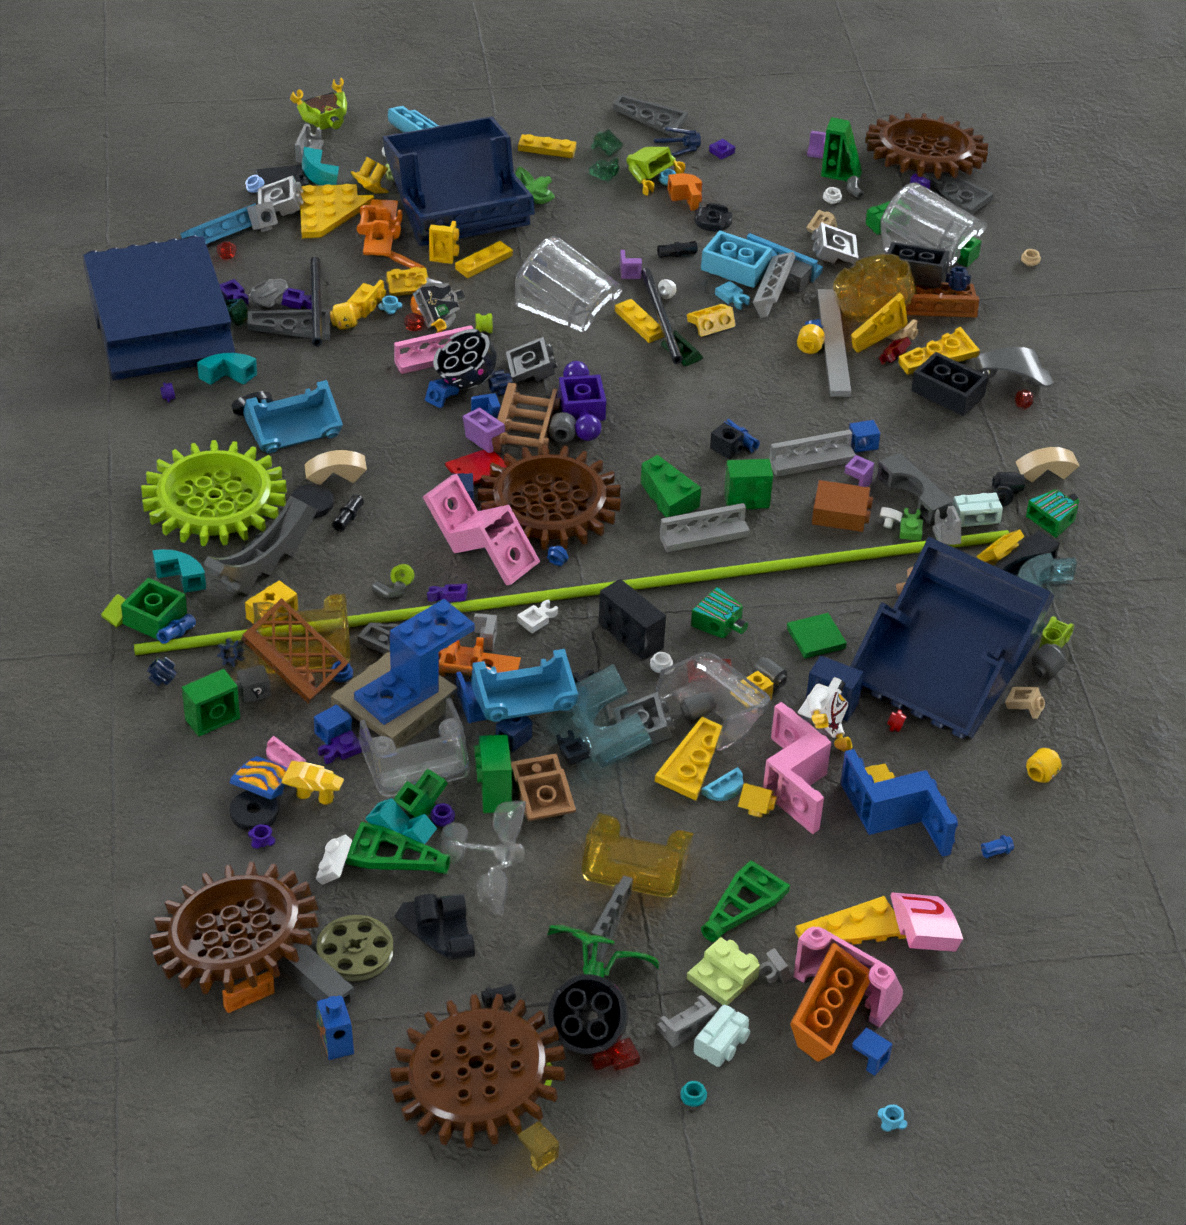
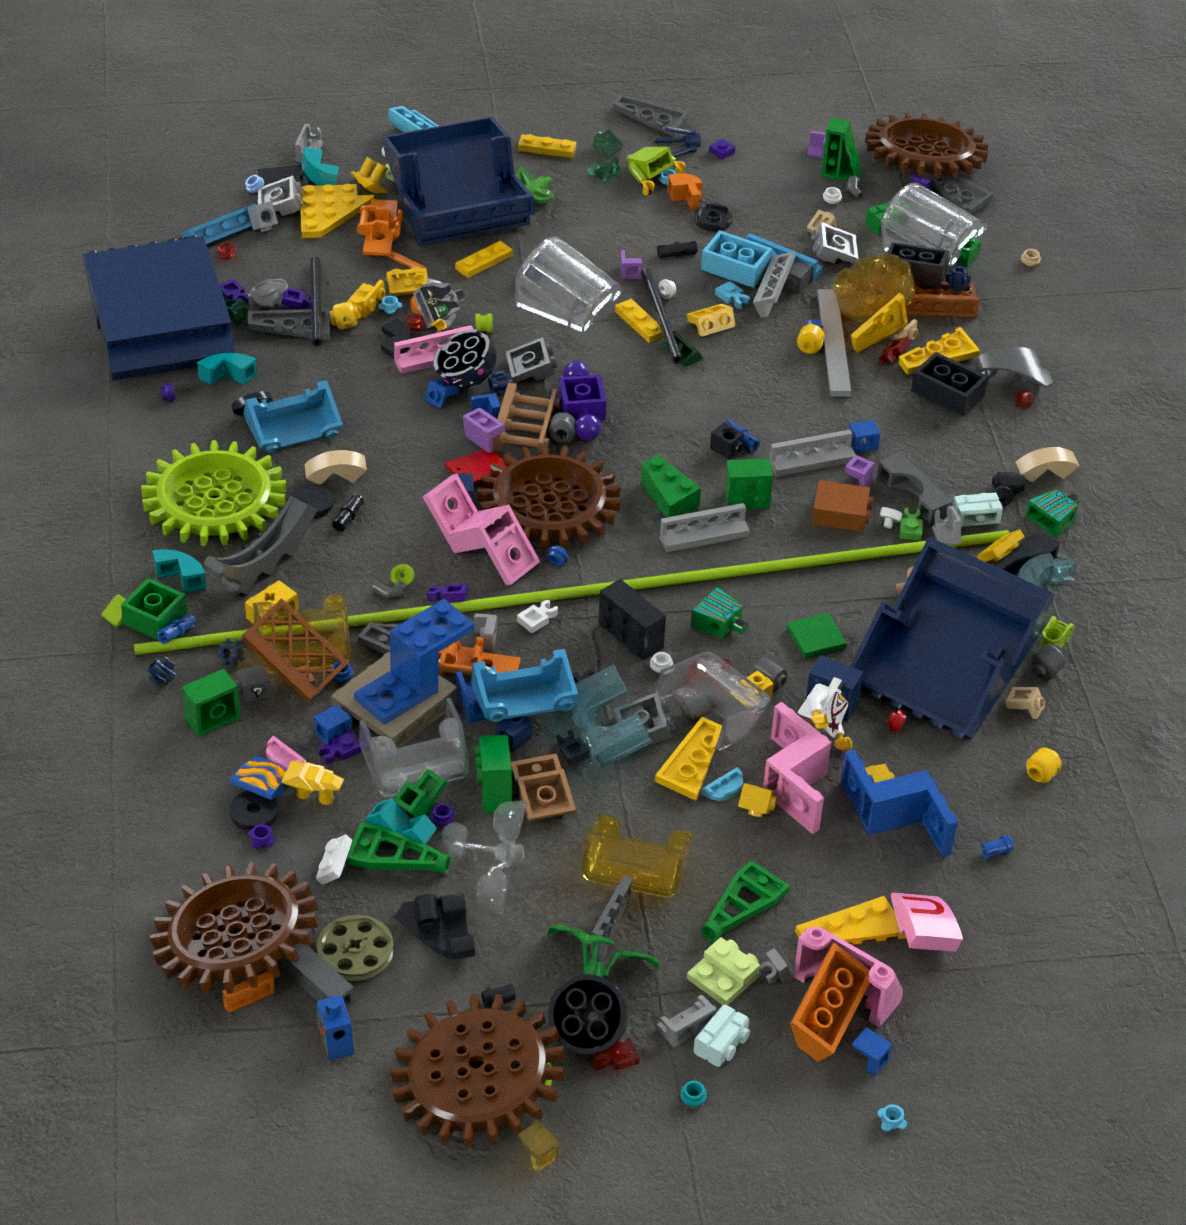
torso [290,78,347,130] -> none
yellow bracket [429,221,459,264] -> none
none -> black tile [380,317,410,358]

